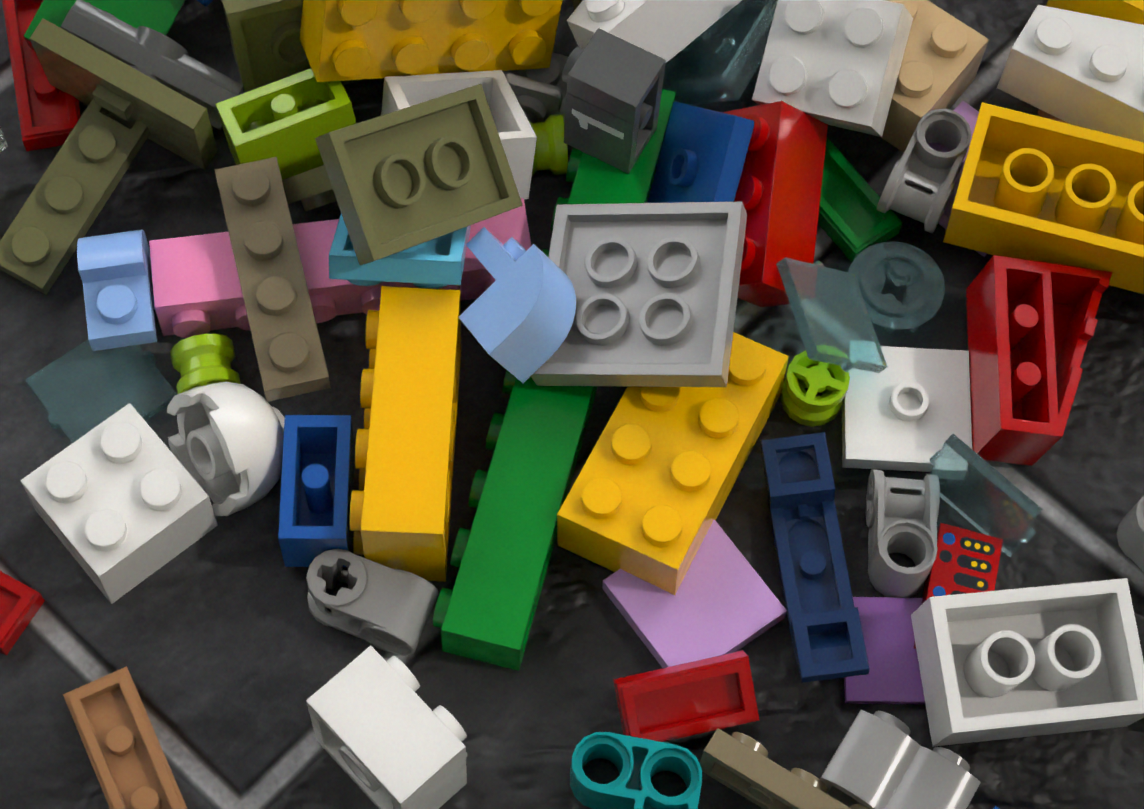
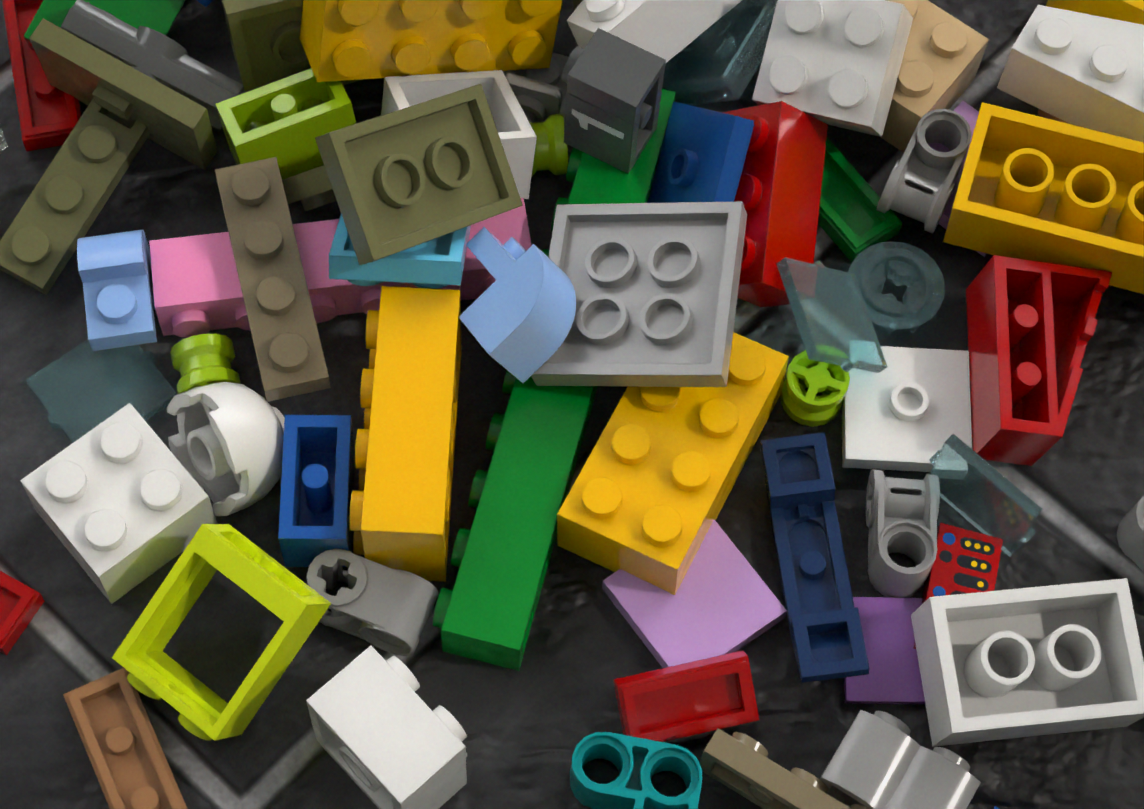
none -> neon yellow window [112,524,331,741]

